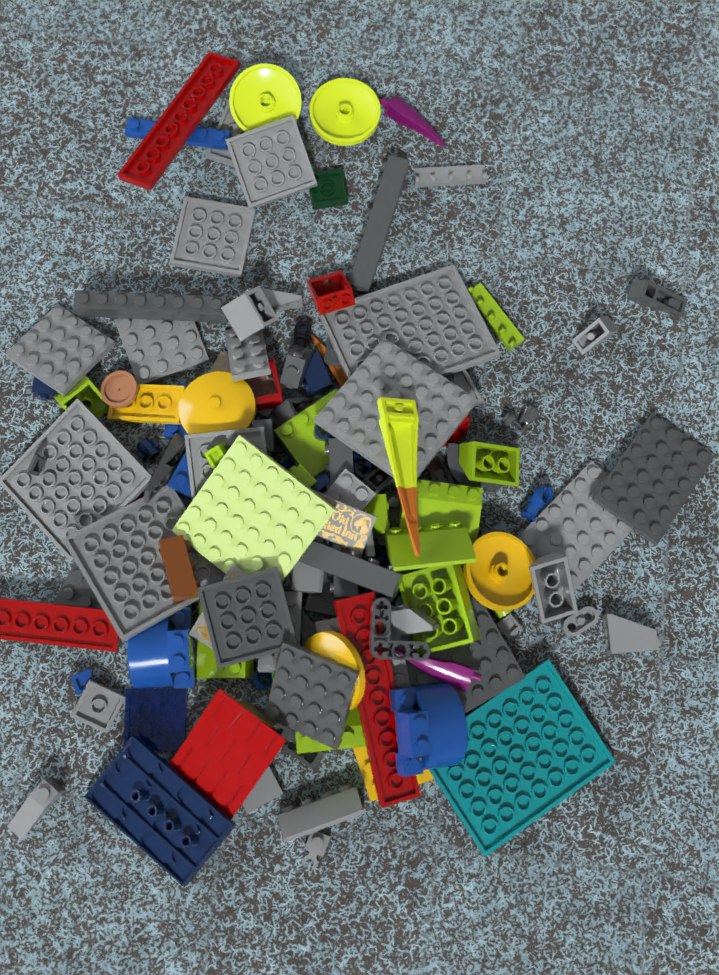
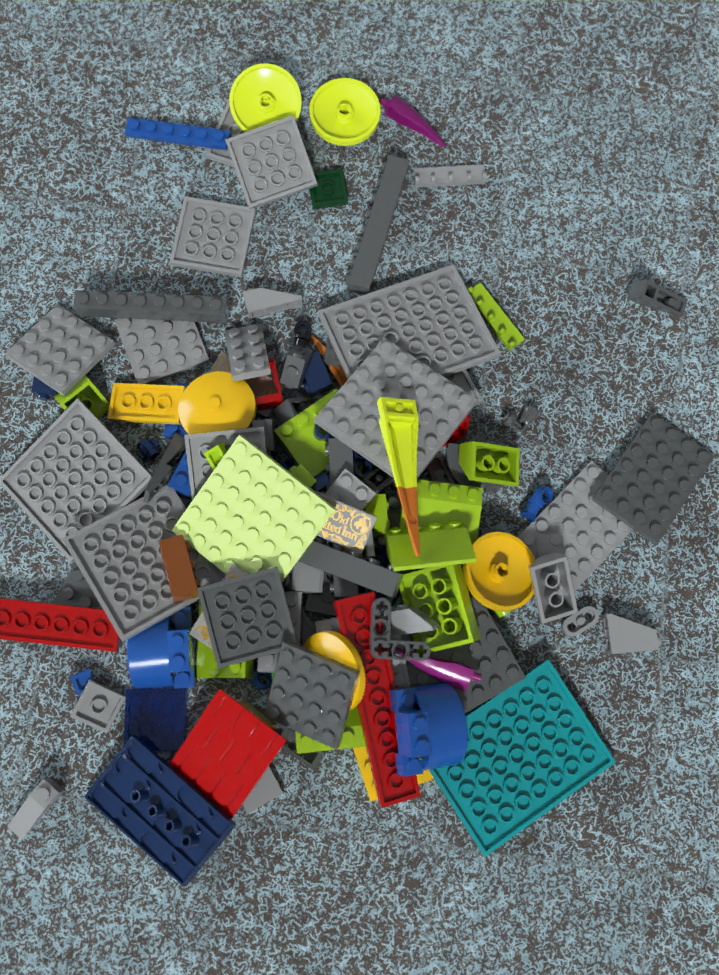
dark grey slope [26,453,46,476] -> none
nougat piece [101,371,139,408] -> none
red plate [117,52,240,191] -> none
light grey slope [221,286,278,341] -> none
light grey slope [278,783,365,843] -> none
light grey plate [302,831,331,870] -> none
red window [306,270,356,315] -> none
light grey tile [496,612,523,640] -> none
light grey slope [572,315,618,355] -> none

